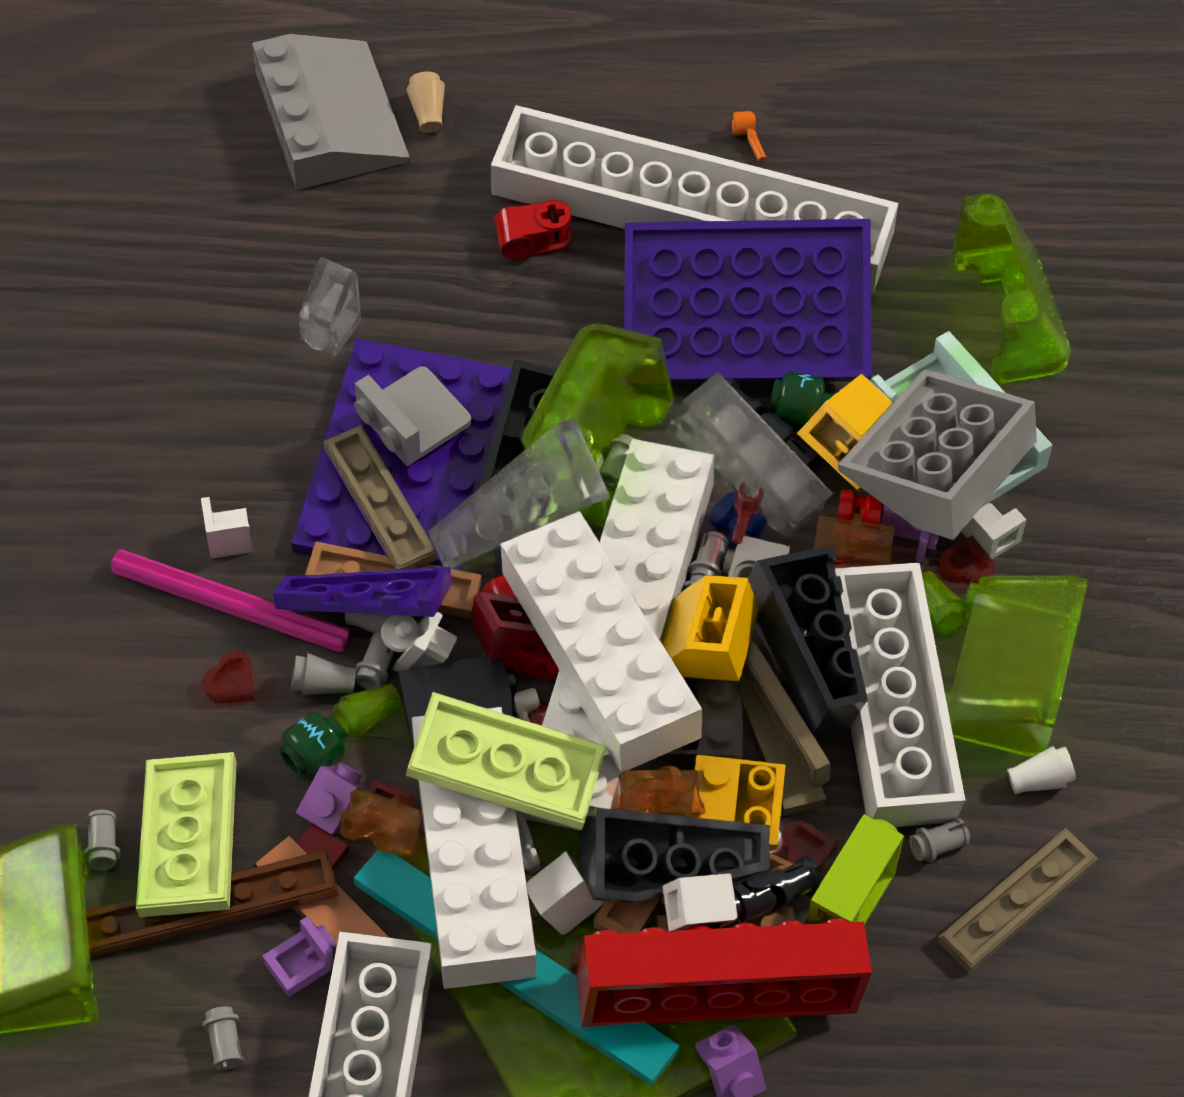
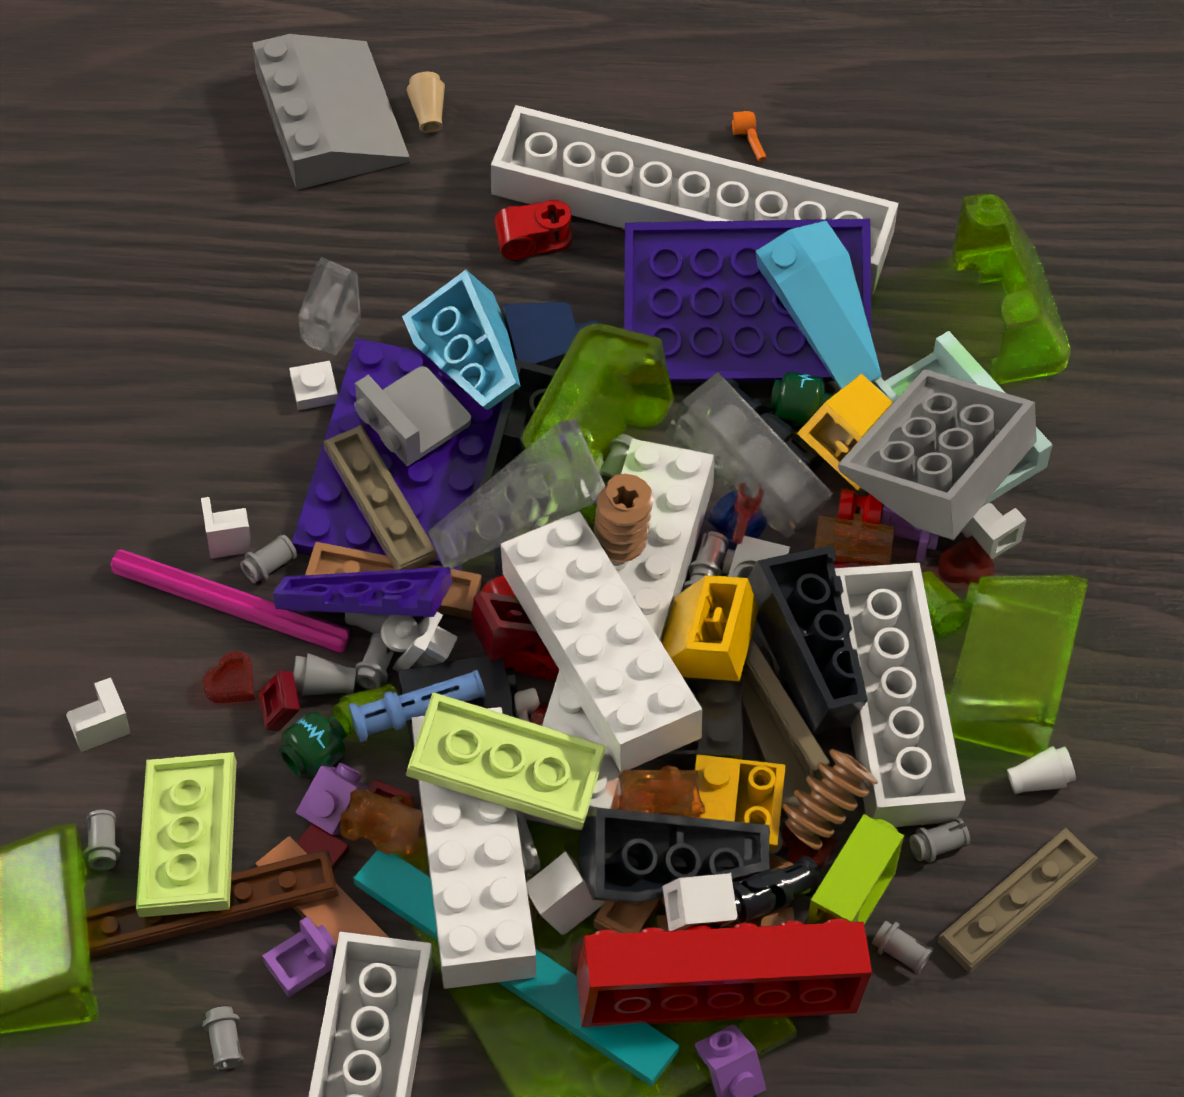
none -> white panel [66,677,131,752]
none -> light grey pin [240,534,297,583]
none -> dark red tile [259,670,300,731]
none -> white plate [289,361,338,411]
none -> medium blue pin [348,670,486,743]
none -> medium azure wedge [402,270,520,410]
none -> dark blue torso [503,302,602,374]
none -> medium nougat piece [593,474,654,563]
none -> medium azure wedge [756,221,881,390]
none -> medium nougat piece [782,749,878,850]
none -> light grey pin [872,921,933,974]

